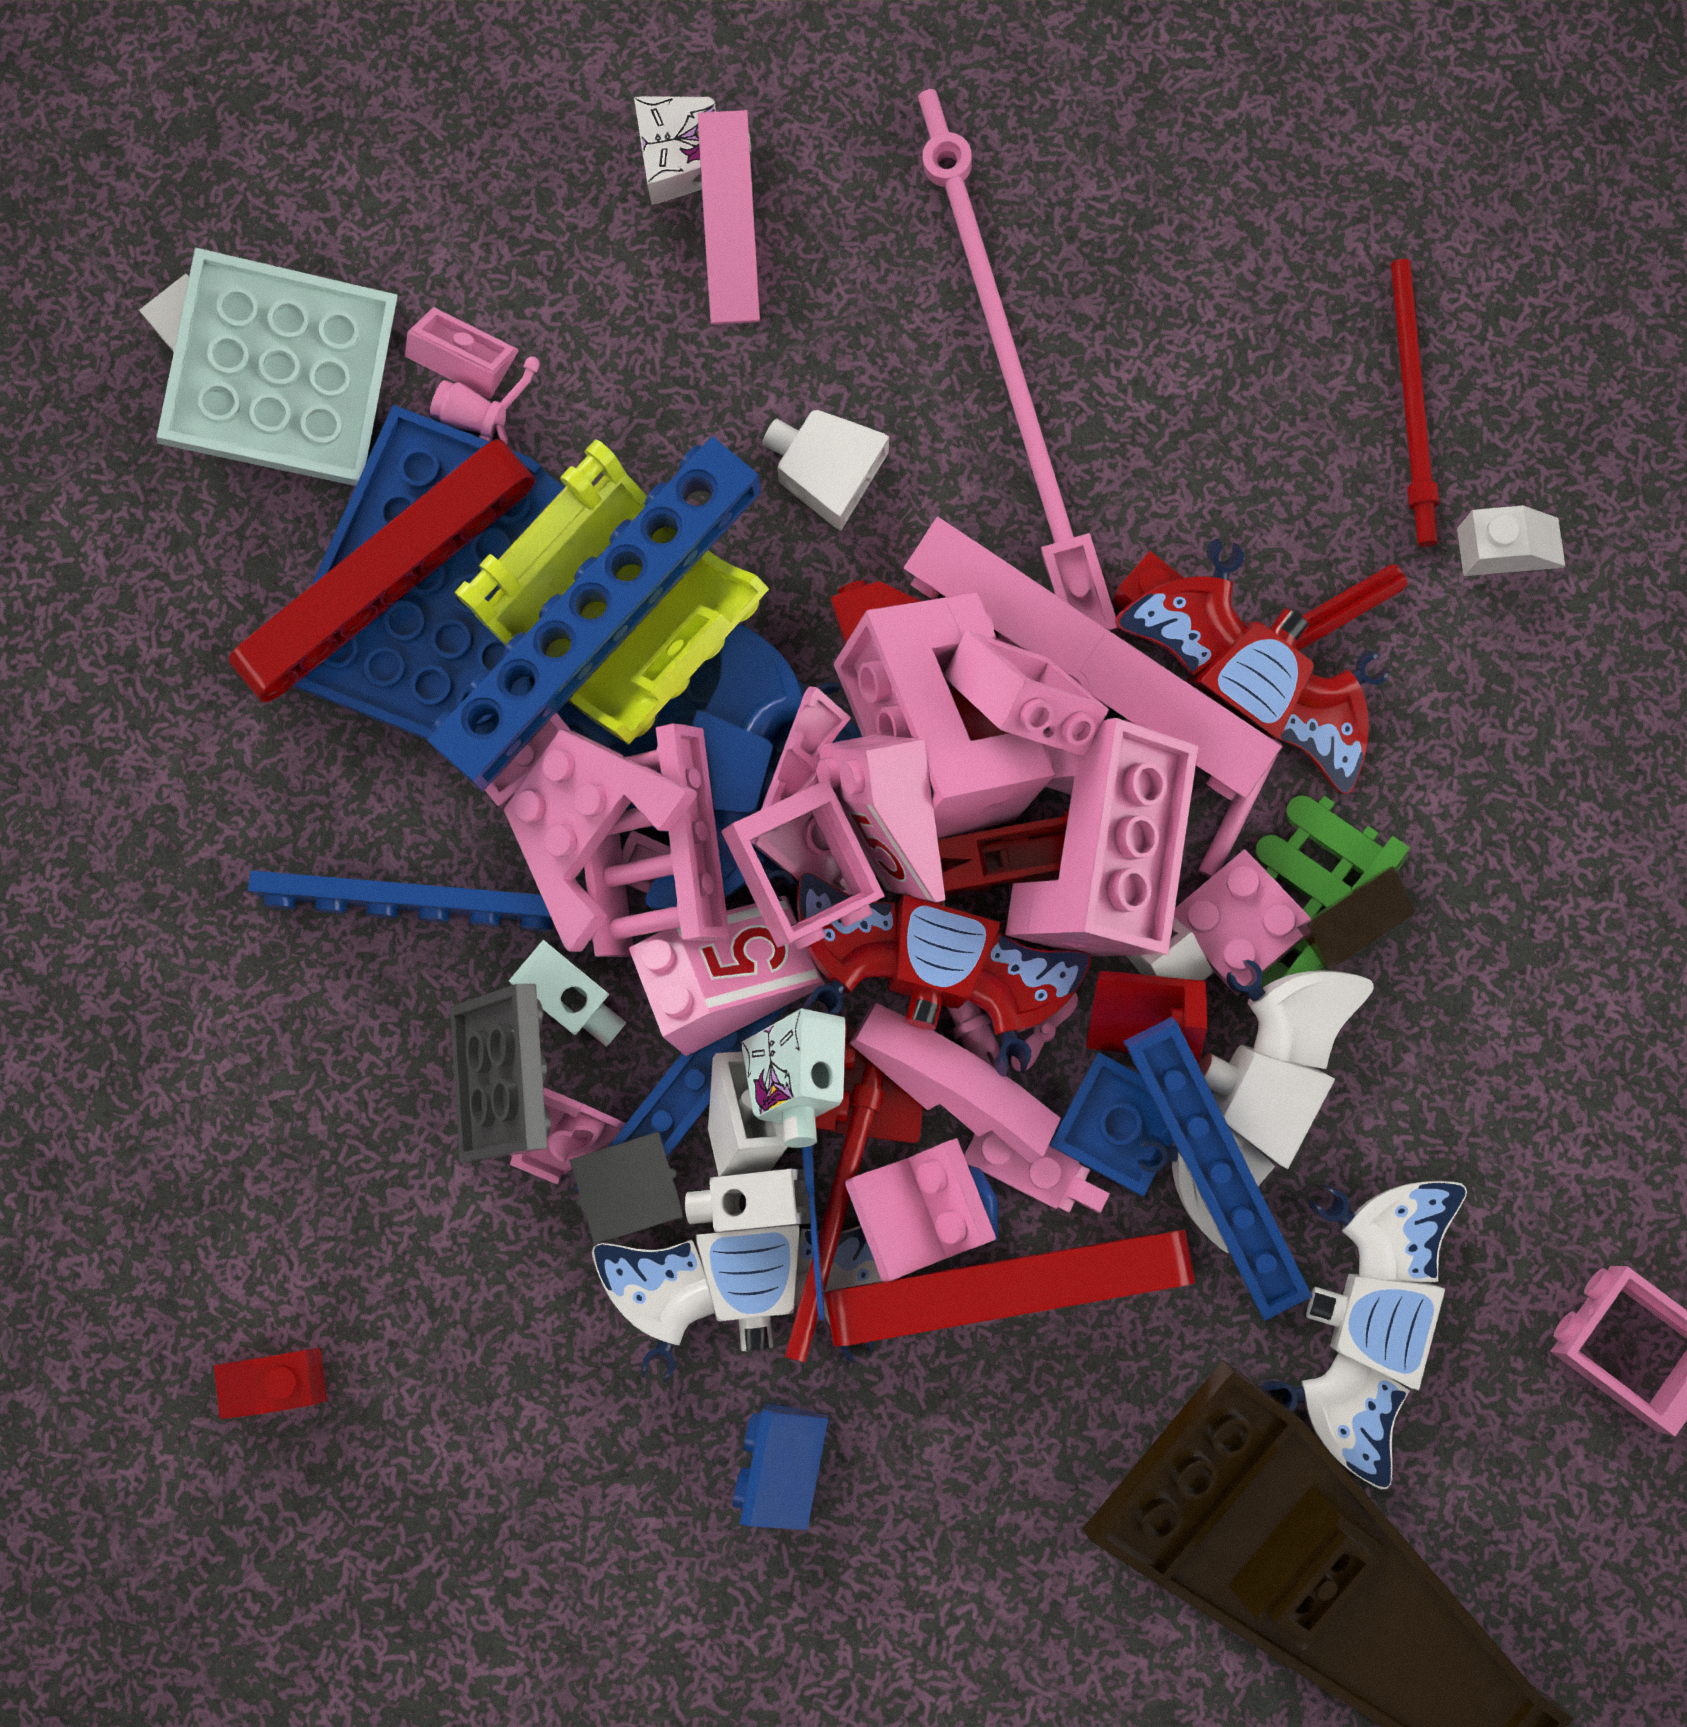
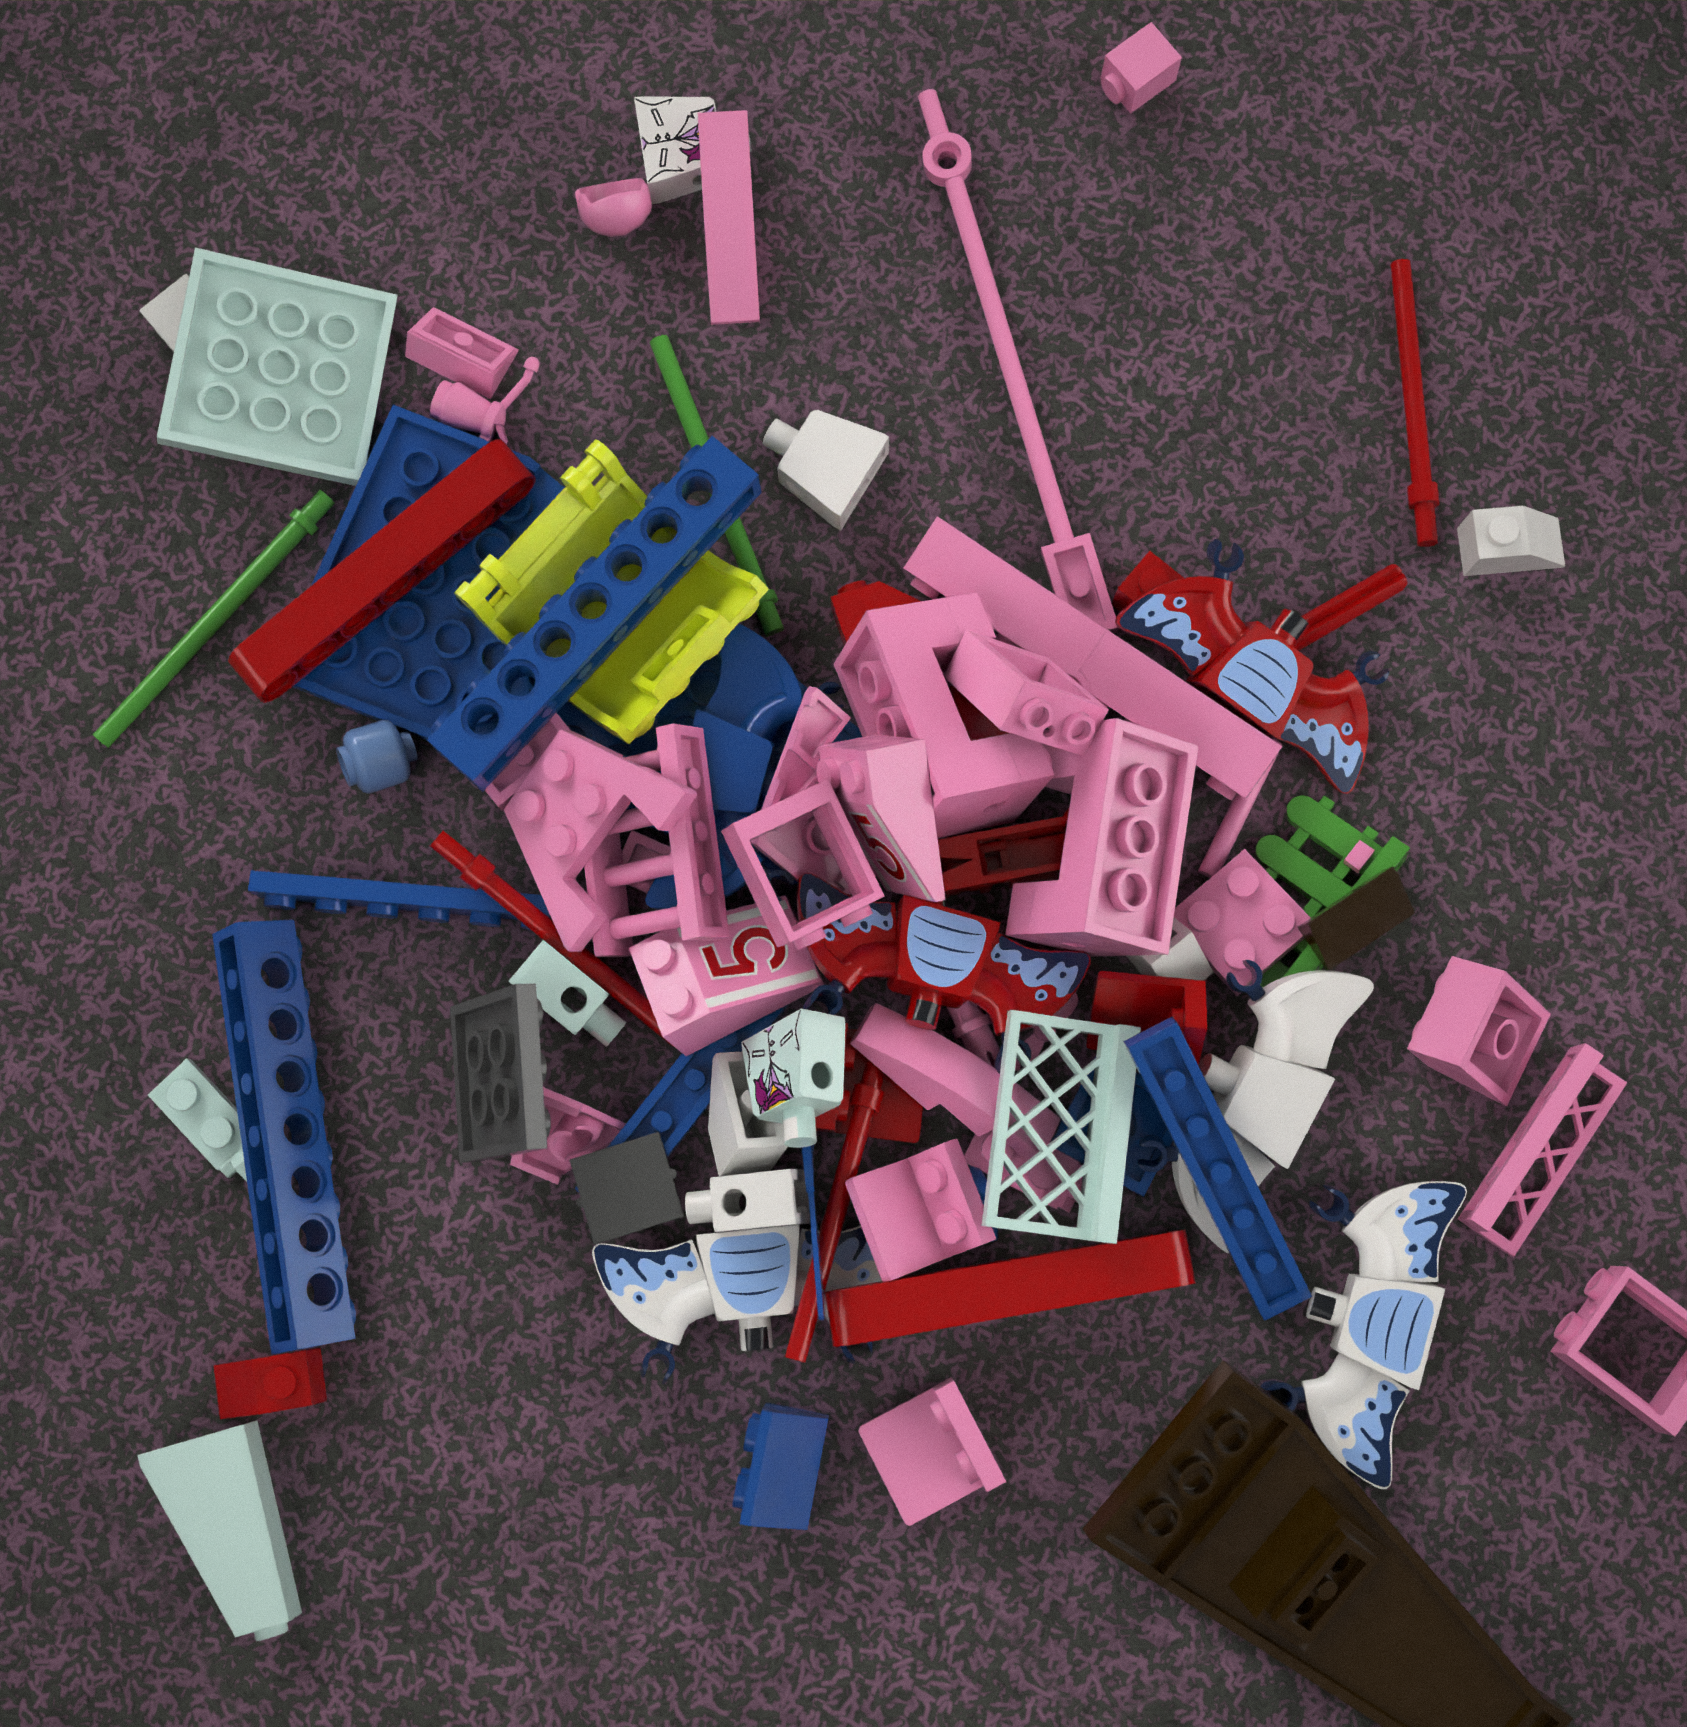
none -> bright green bar [93,490,335,748]
none -> light aqua slope [137,1420,302,1641]
none -> light aqua hinge [148,1058,247,1182]
none -> blue brick [212,920,356,1355]
none -> medium blue head [336,720,417,794]
none -> red bar [430,830,674,1047]
none -> bright pink hair [575,178,652,237]
none -> bright green bar [650,335,784,637]
none -> bright pink bracket [859,1377,1006,1526]
none -> light aqua fence [981,1010,1141,1244]
none -> bright pink brick [1101,22,1182,114]
none -> bright pink piece [1343,840,1375,873]
none -> bright pink slope [1407,956,1551,1106]
none -> bright pink fence [1458,1043,1627,1257]

